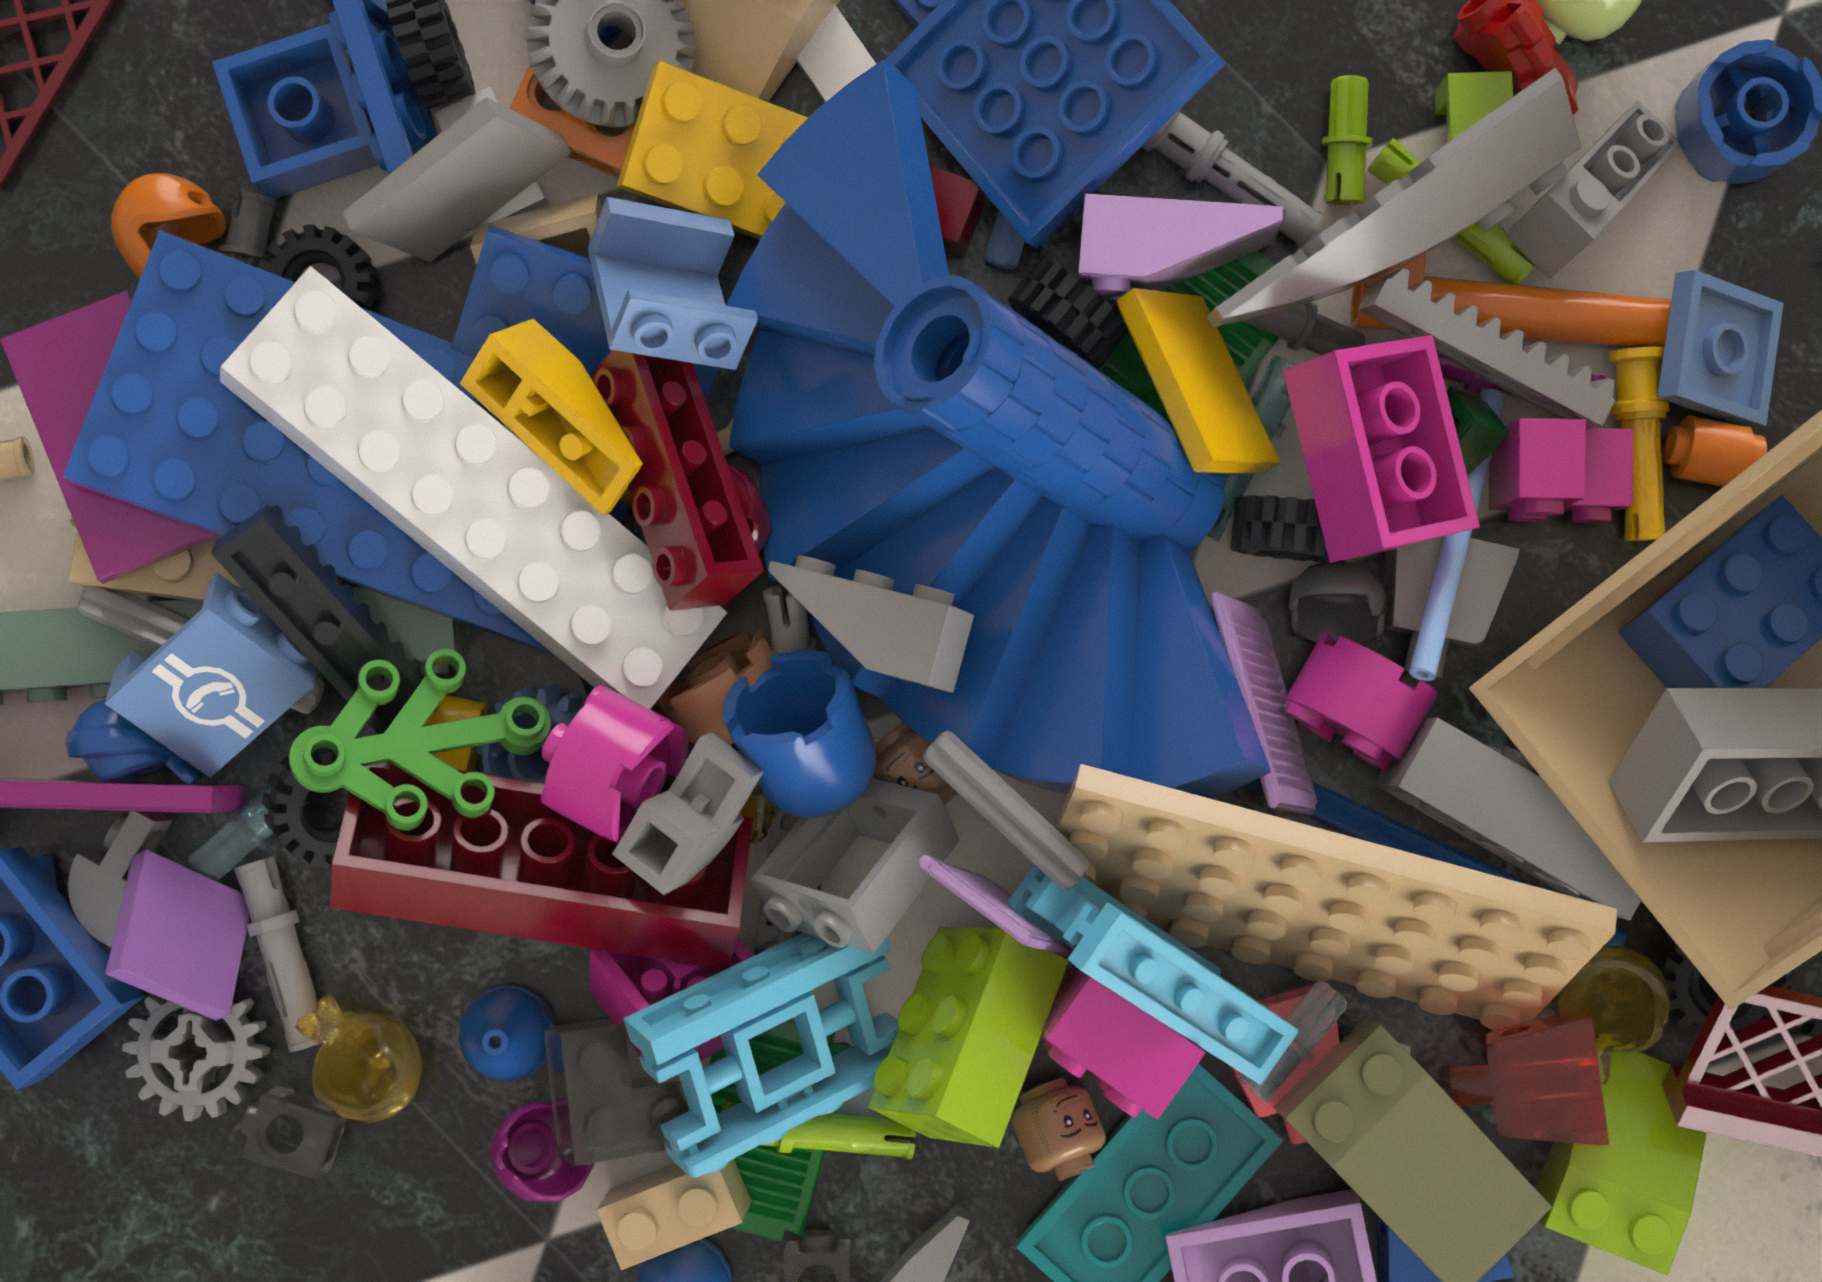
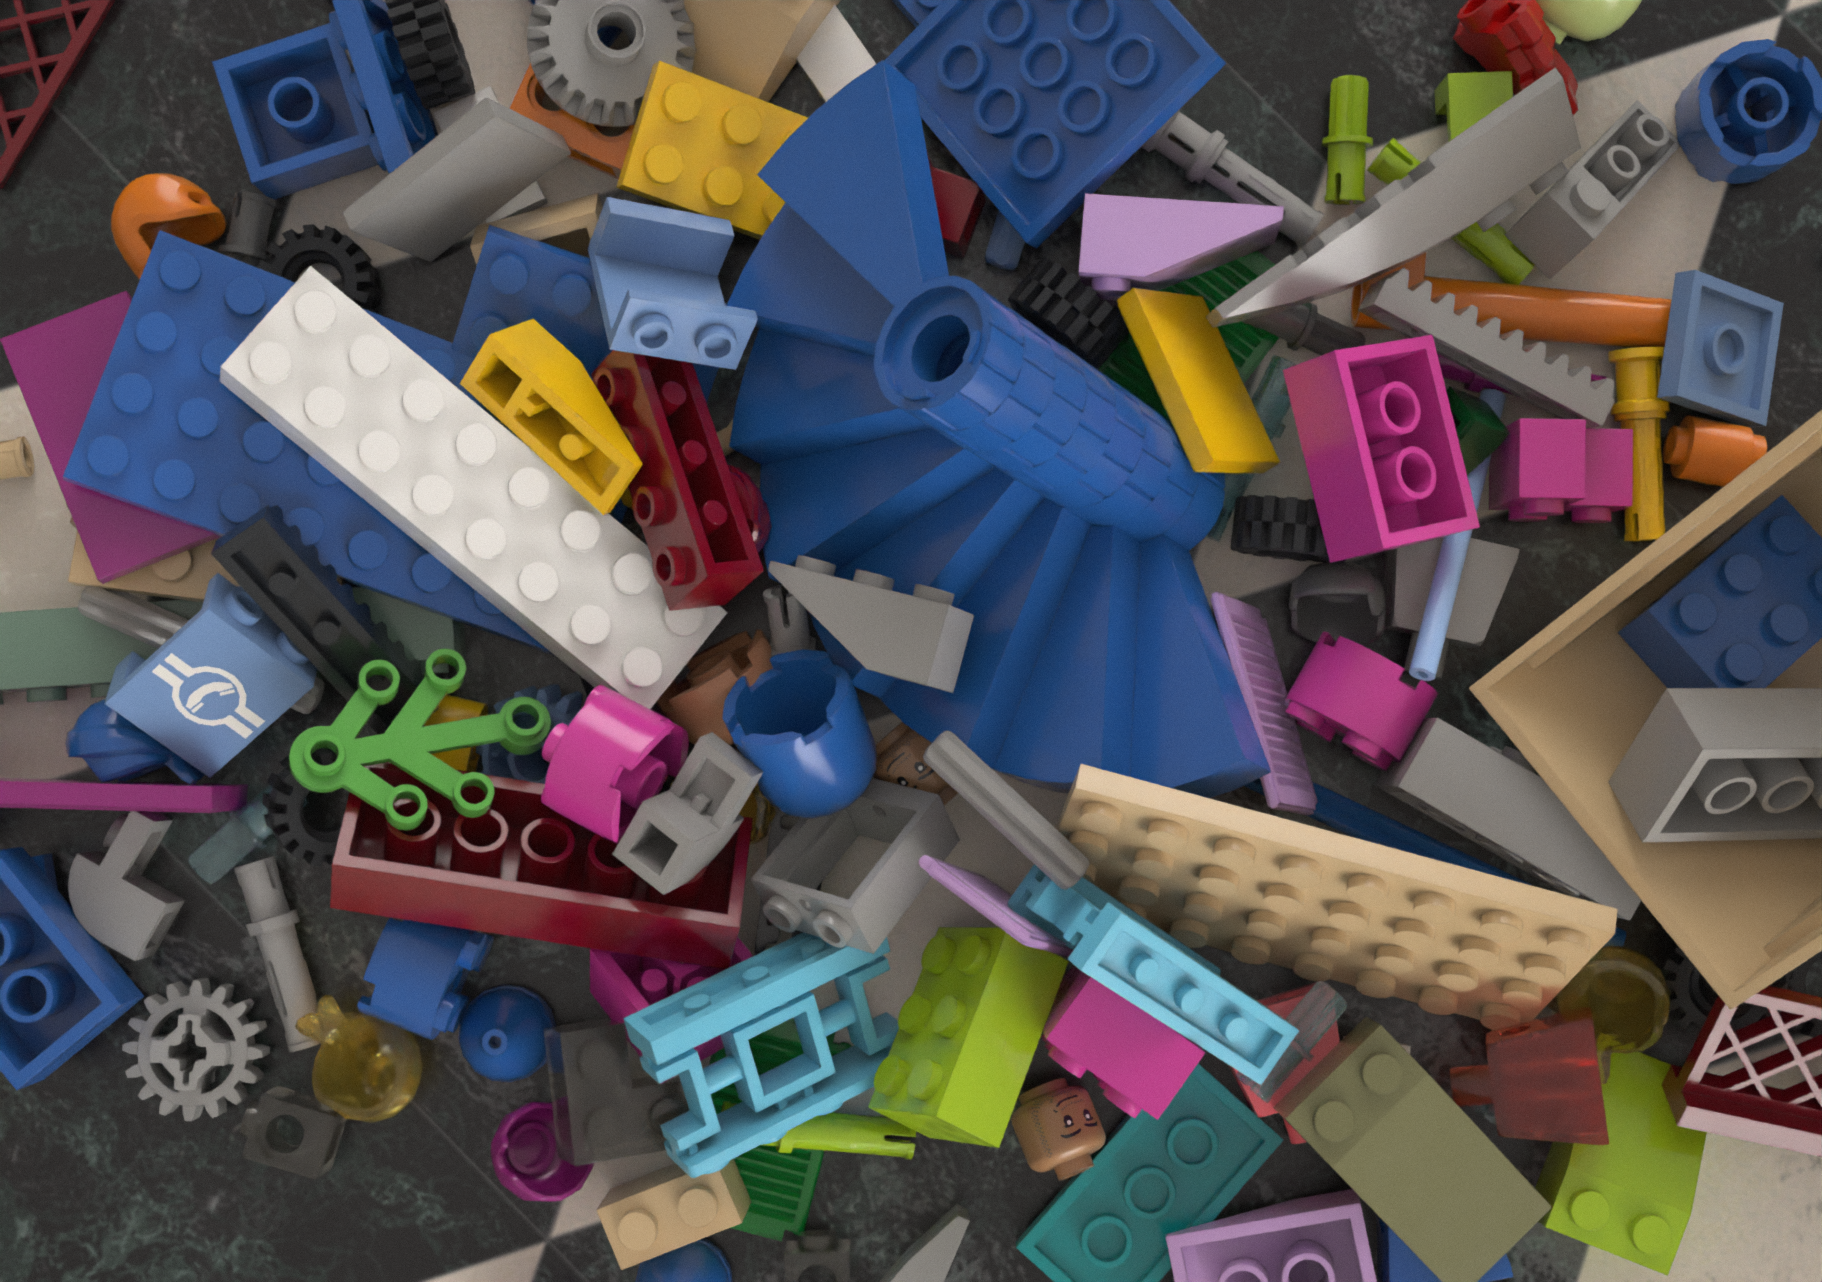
medium lavender tile [105,849,250,1020] -> none
none -> blue brick [357,917,494,1040]

